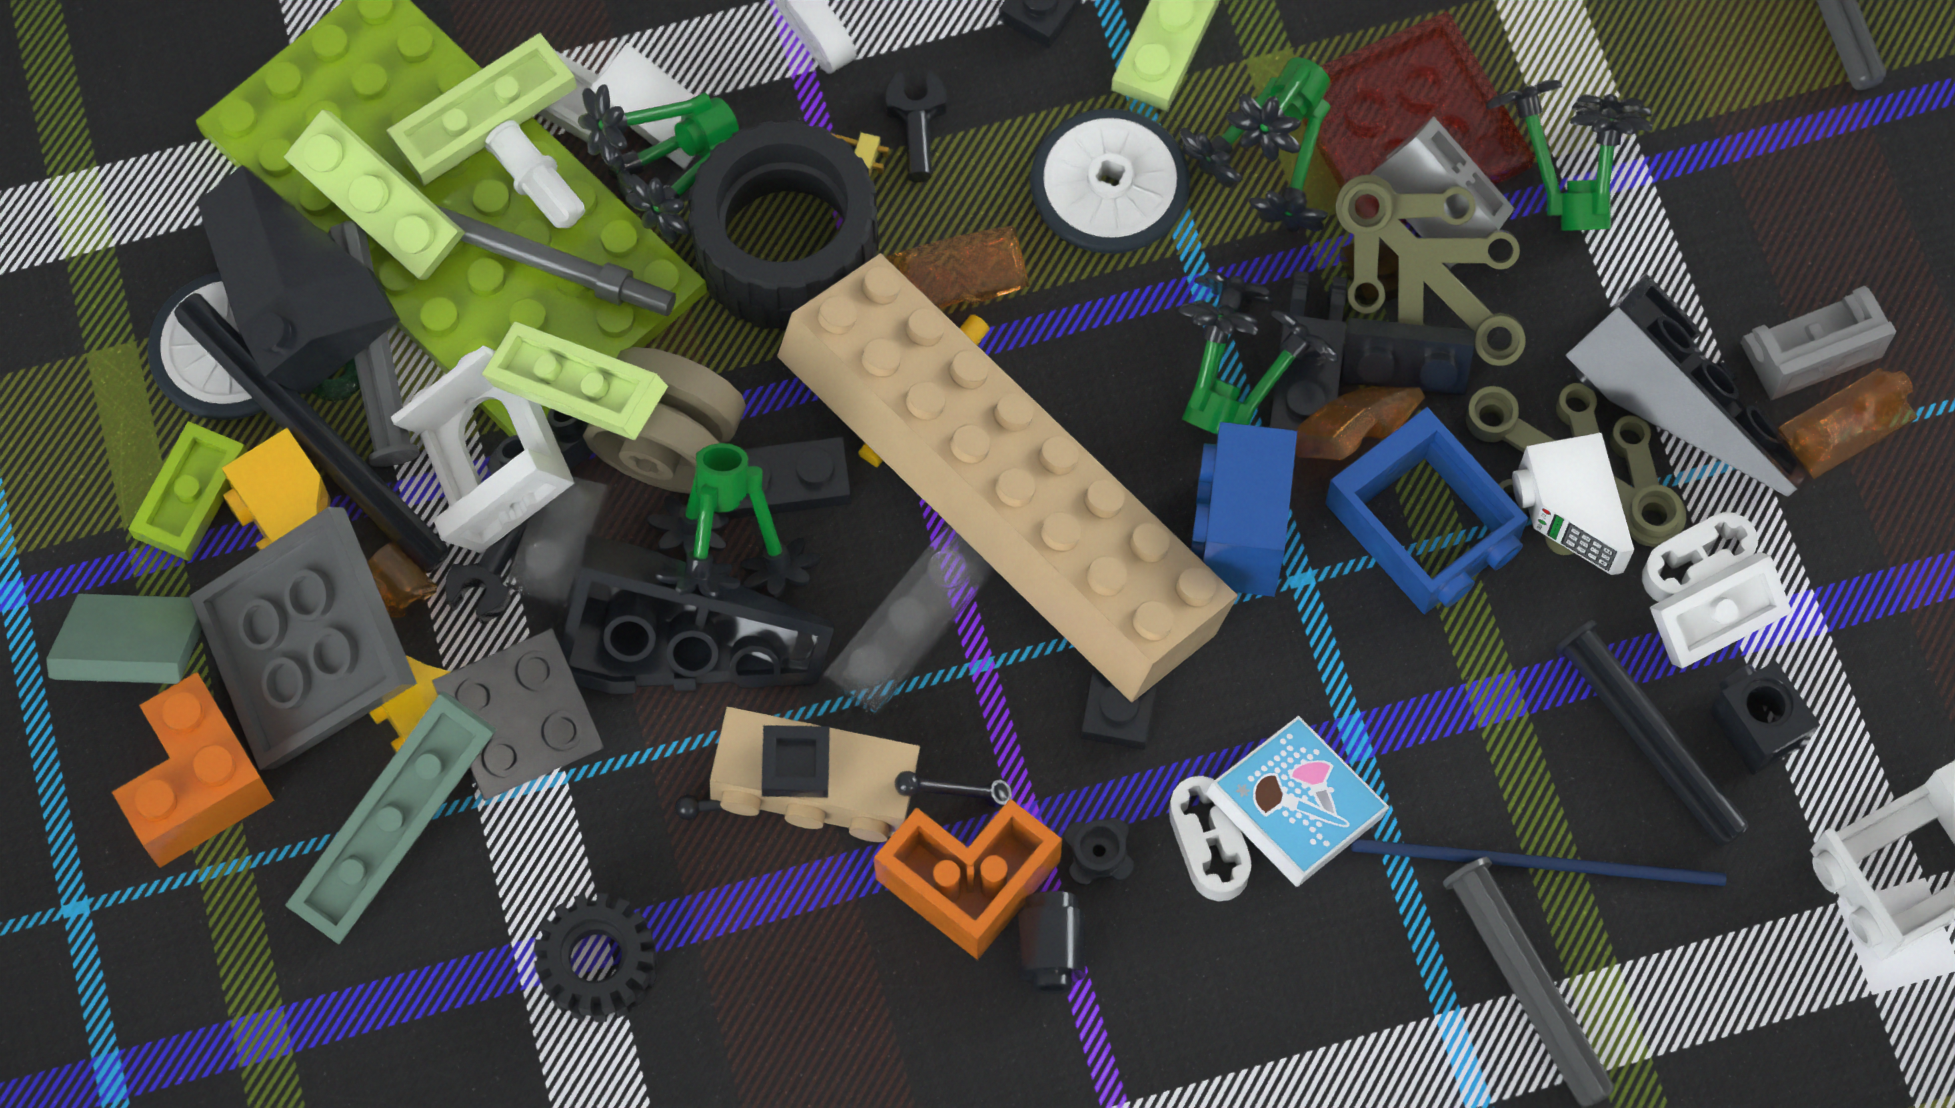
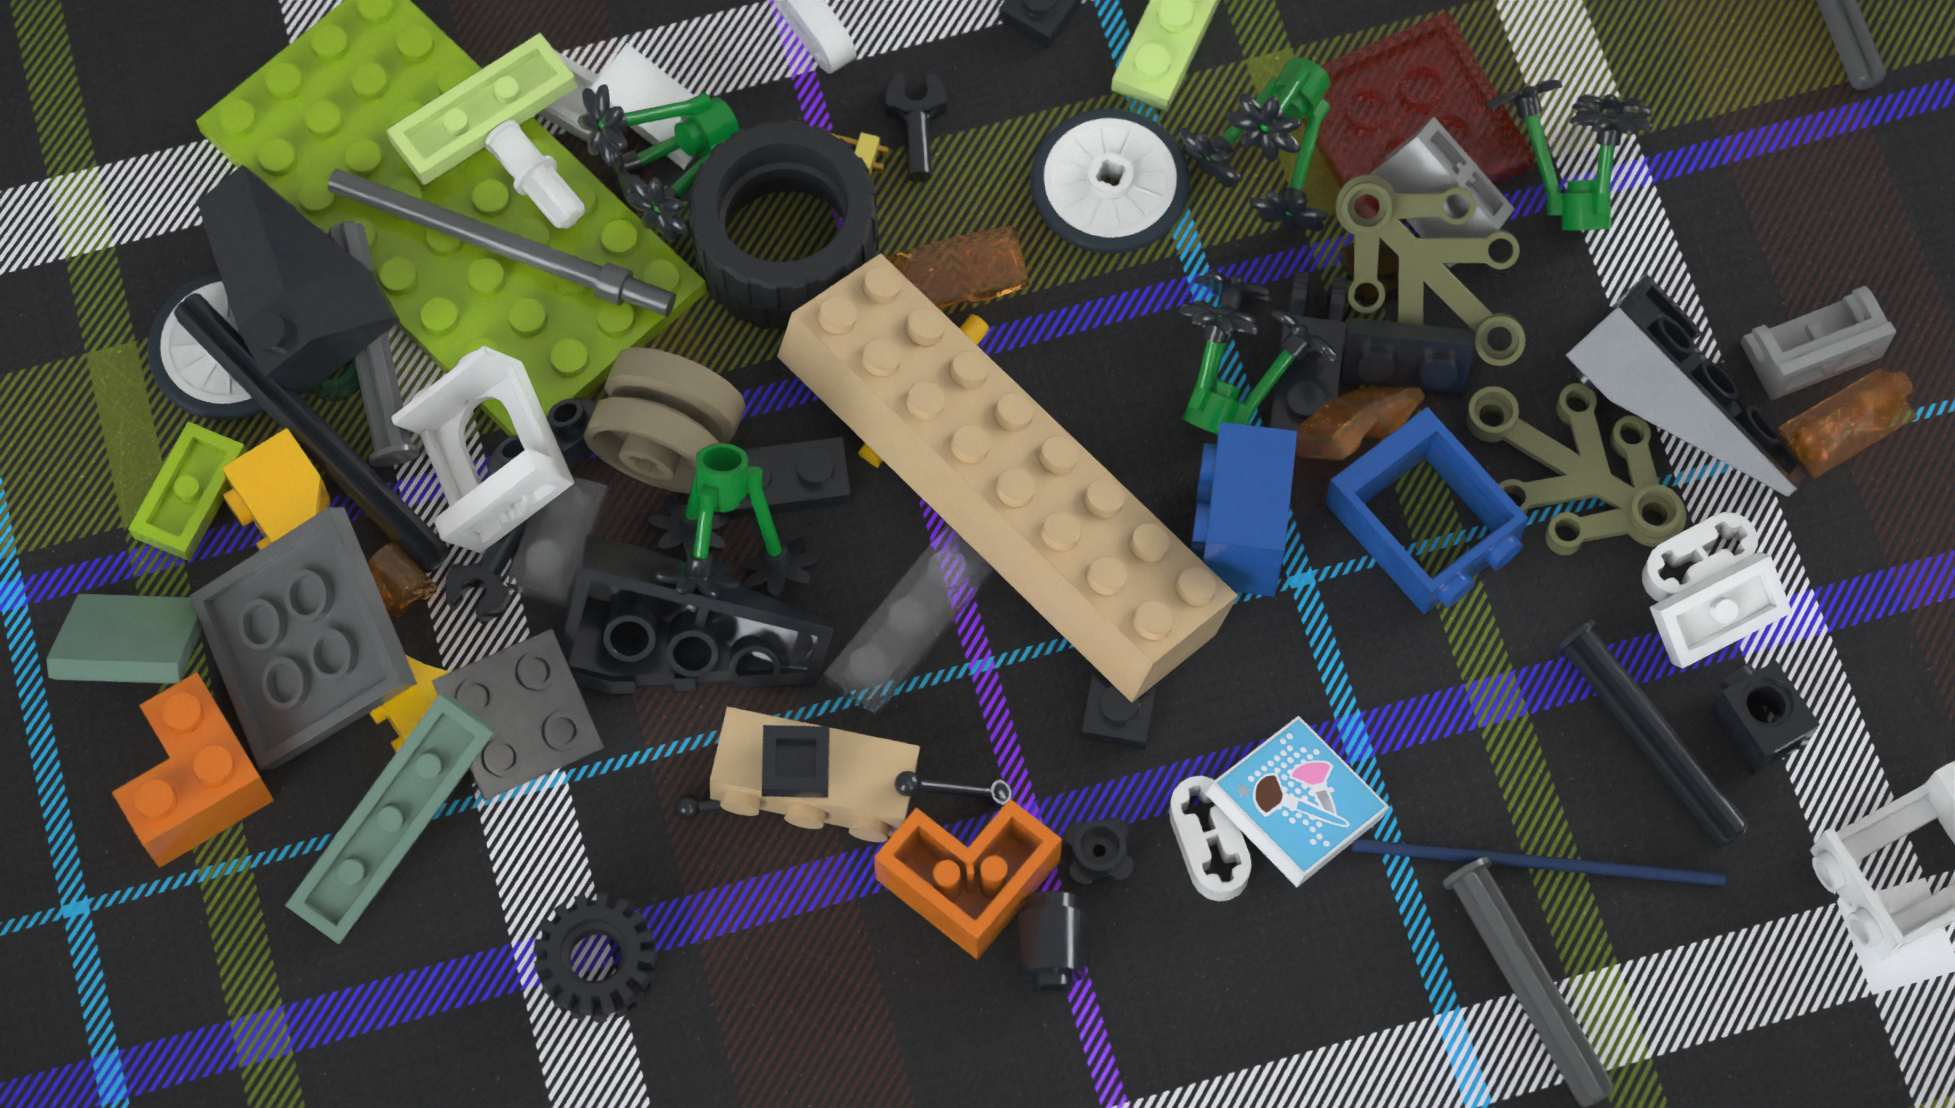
yellowish green plate [284,110,466,280] -> none
yellowish green plate [482,321,668,441] -> none
white slope [1512,433,1634,575] -> none

